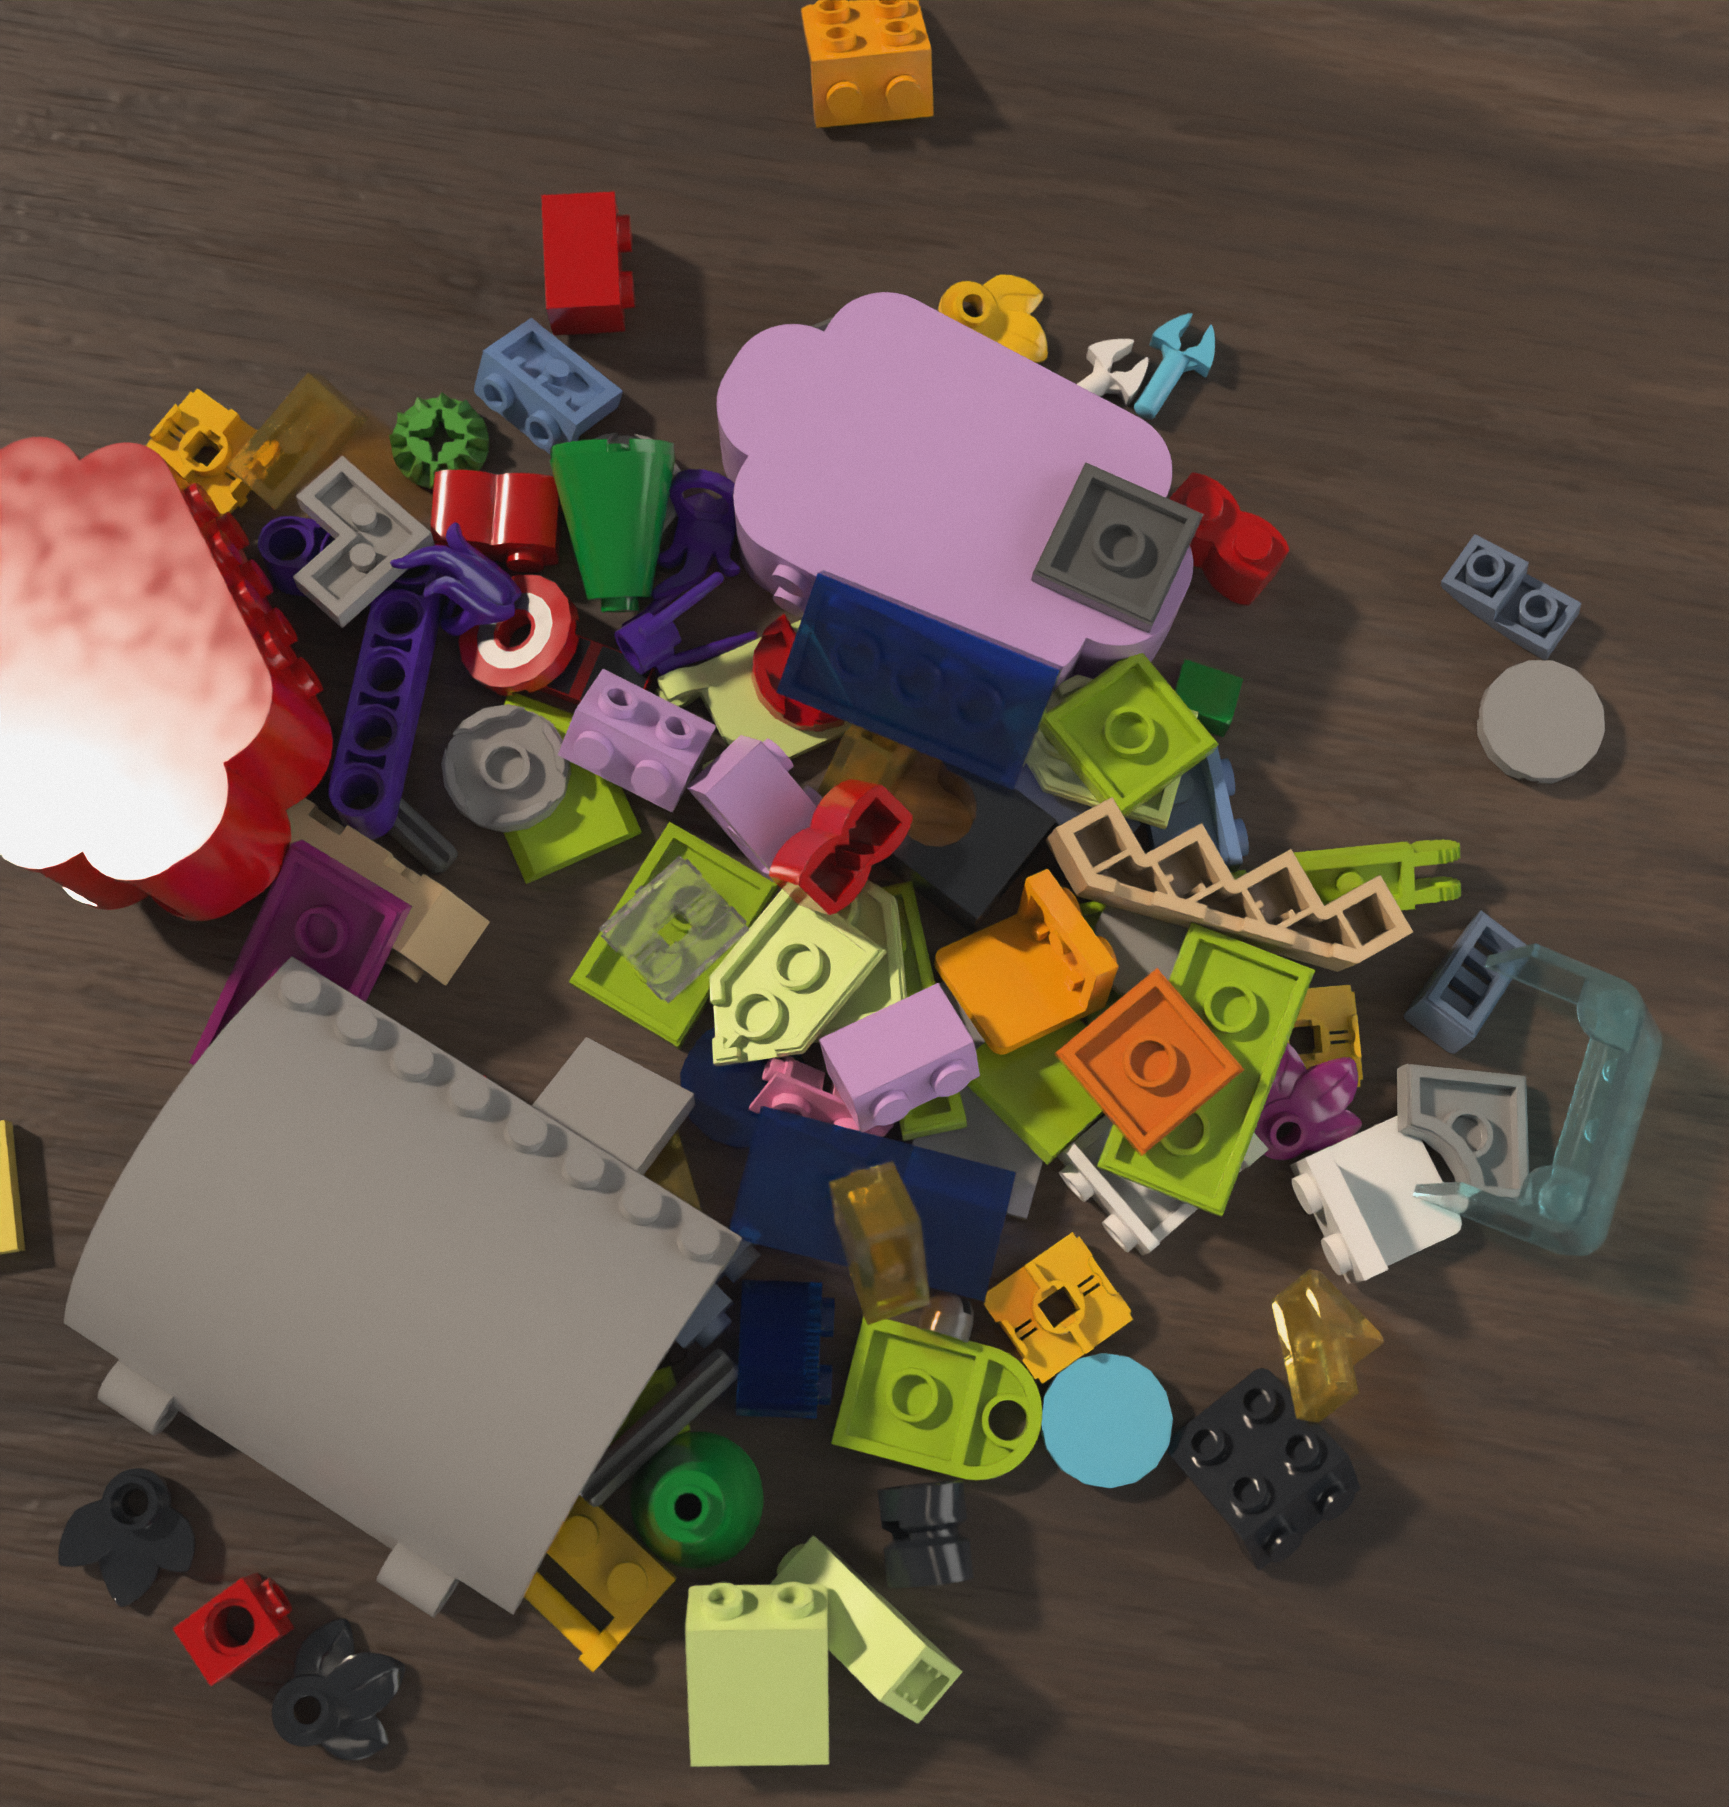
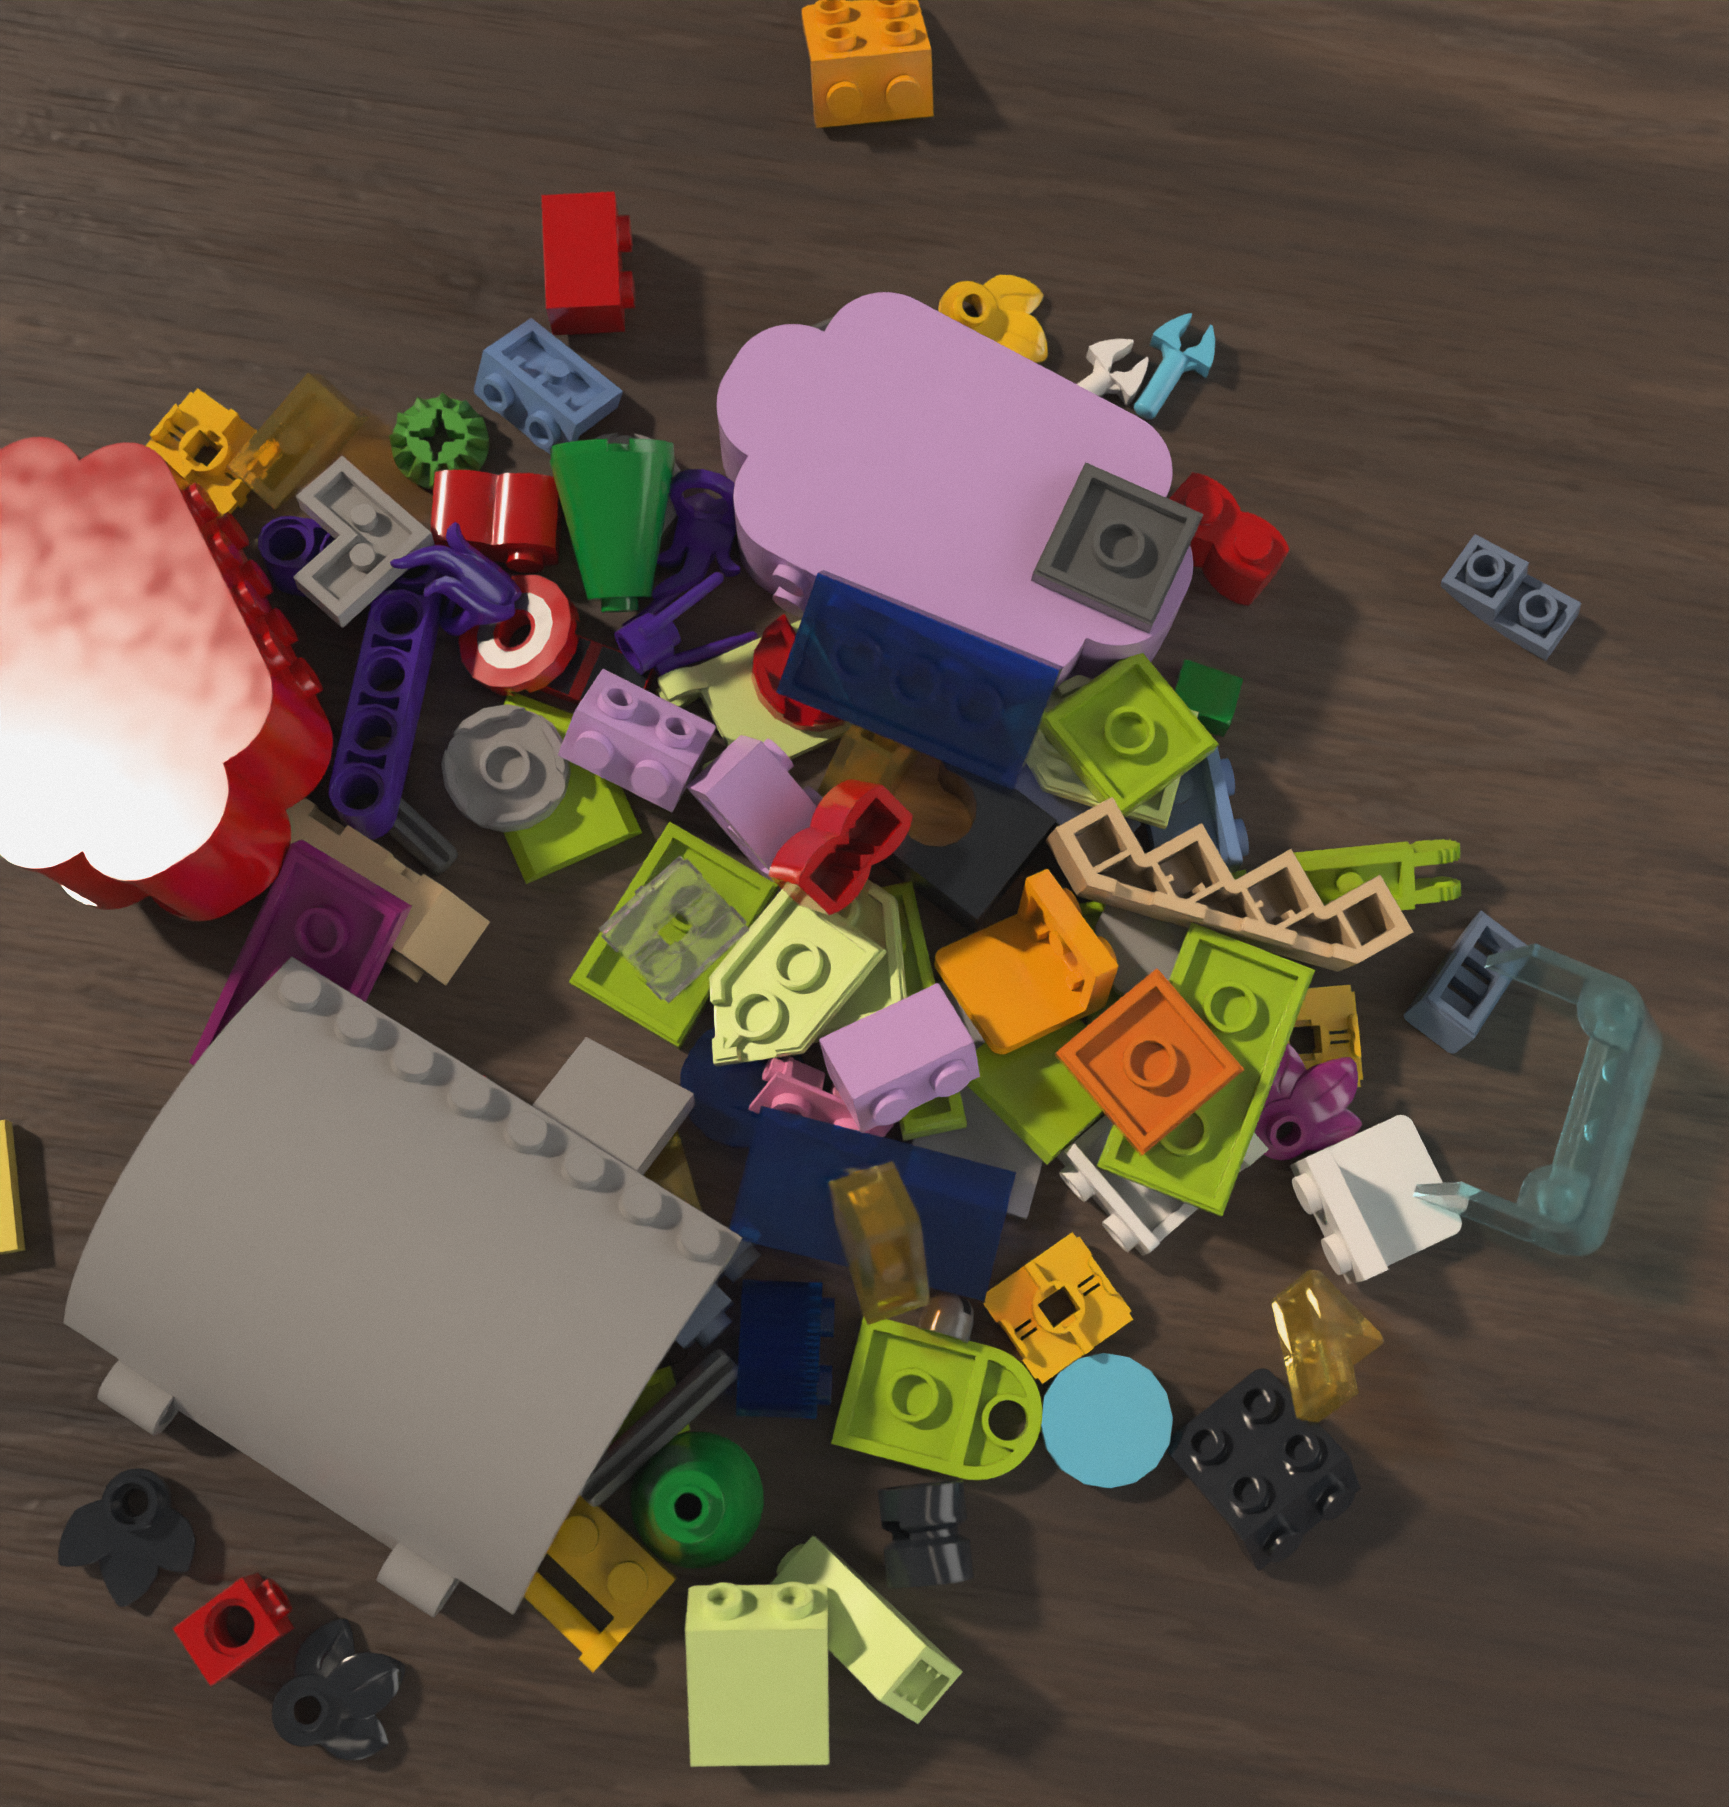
light grey tile [1397,1064,1530,1207] -> none
light grey tile [1477,660,1605,784] -> none

